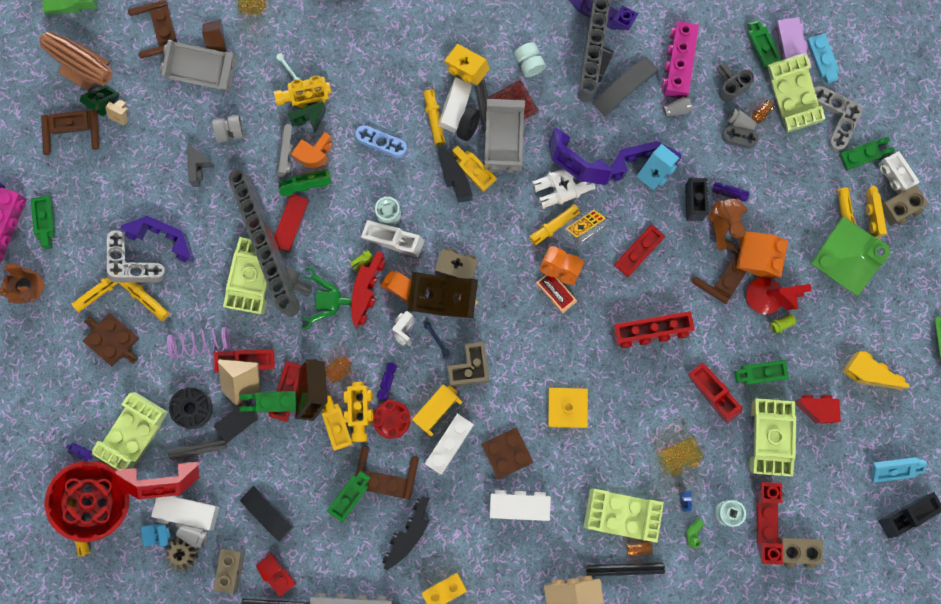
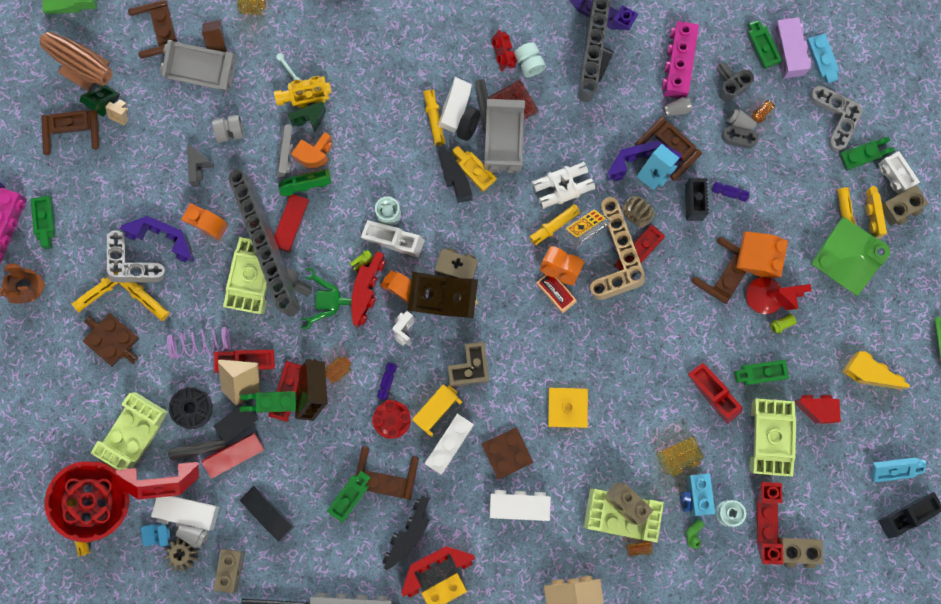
dark purple axle [66,442,93,462] -> none
red slope [256,552,297,597] -> none
yellow hinge [322,396,353,451] -> none
yellow brick [344,382,374,442] -> none
light blue beam [356,126,407,158] -> none
dark blue hinge [424,322,450,356] -> none
yellow brick [444,44,490,86] -> none
dark purple slope [549,127,614,185] -> none
black axle [586,563,665,576] -> none
dark grey slope [593,57,659,117] -> none
red brick [612,311,695,349] -> none
dark orange piece [708,198,748,251] -> none
yellowish green plate [767,53,825,133] -> none
none -> orange brick [181,203,228,241]
none -> tile [201,432,264,479]
none -> red slope [401,546,475,598]
none -> red hinge [491,30,517,72]
none -> tan beam [590,197,646,300]
none -> dark tan brick [603,482,653,526]
none -> dark tan gear [622,195,655,228]
none -> reddish brown plate [635,117,702,181]
none -> medium azure brick [686,474,715,516]

